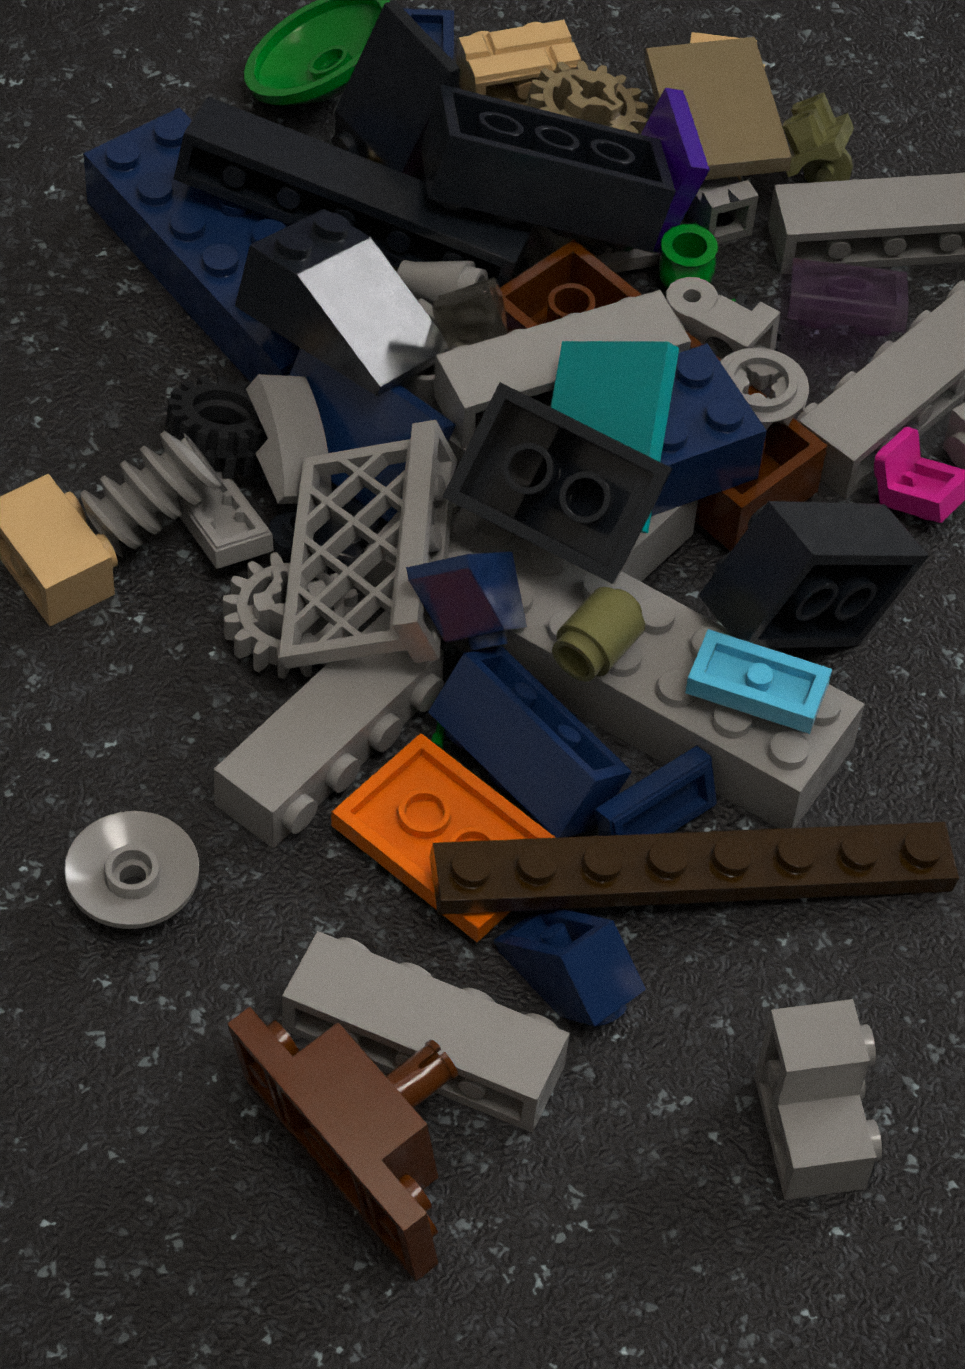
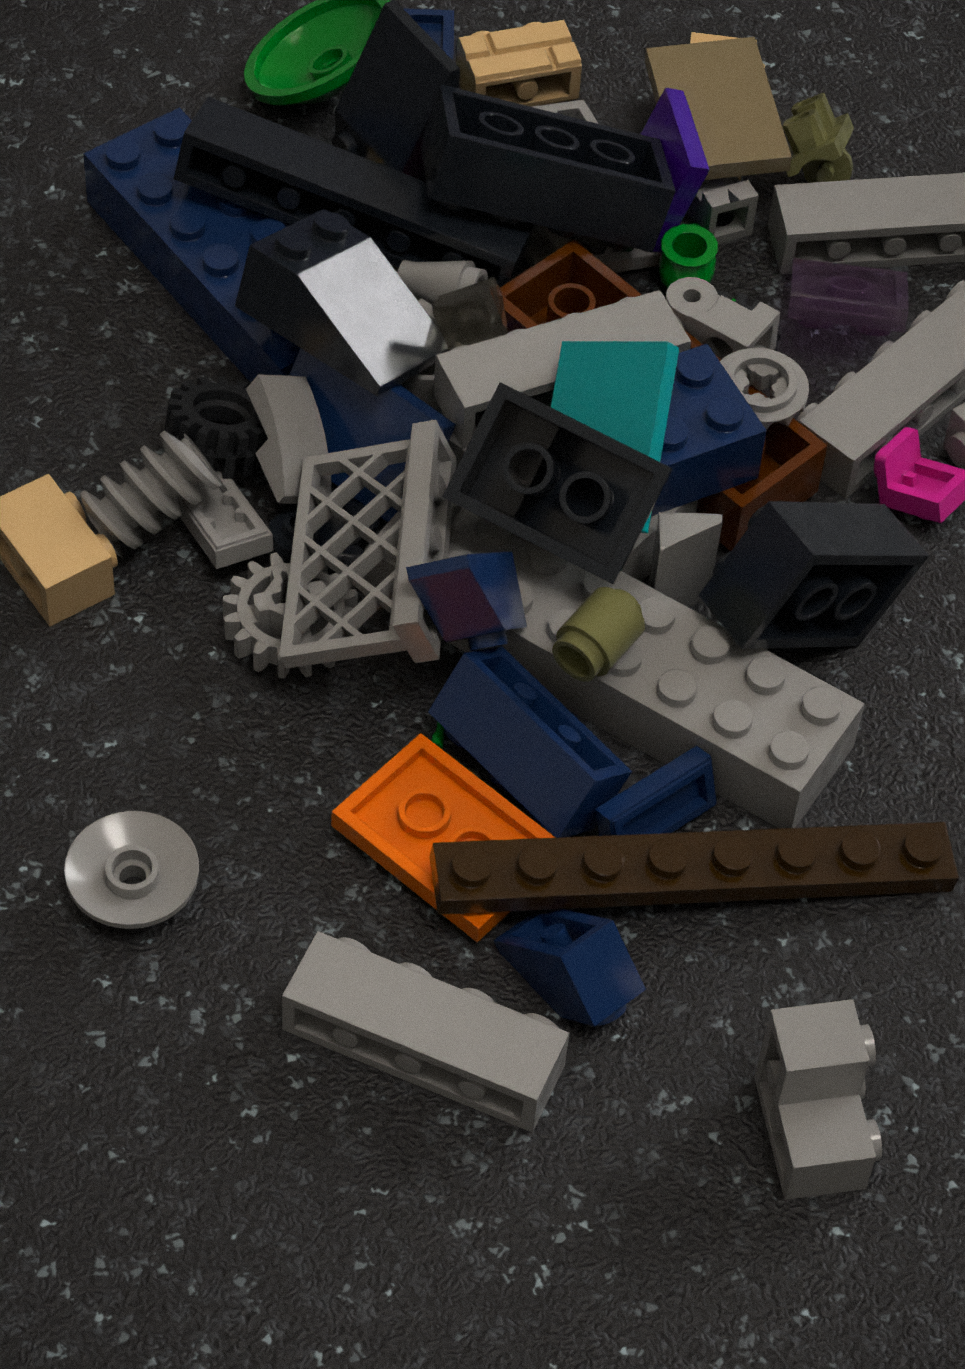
light grey brick [213,611,445,848] -> none
reddish brown brick [227,1007,459,1281] -> none
dark tan gear [526,61,648,134] -> none
medium azure plate [685,629,832,734] -> none
none -> light grey slope [648,512,722,608]

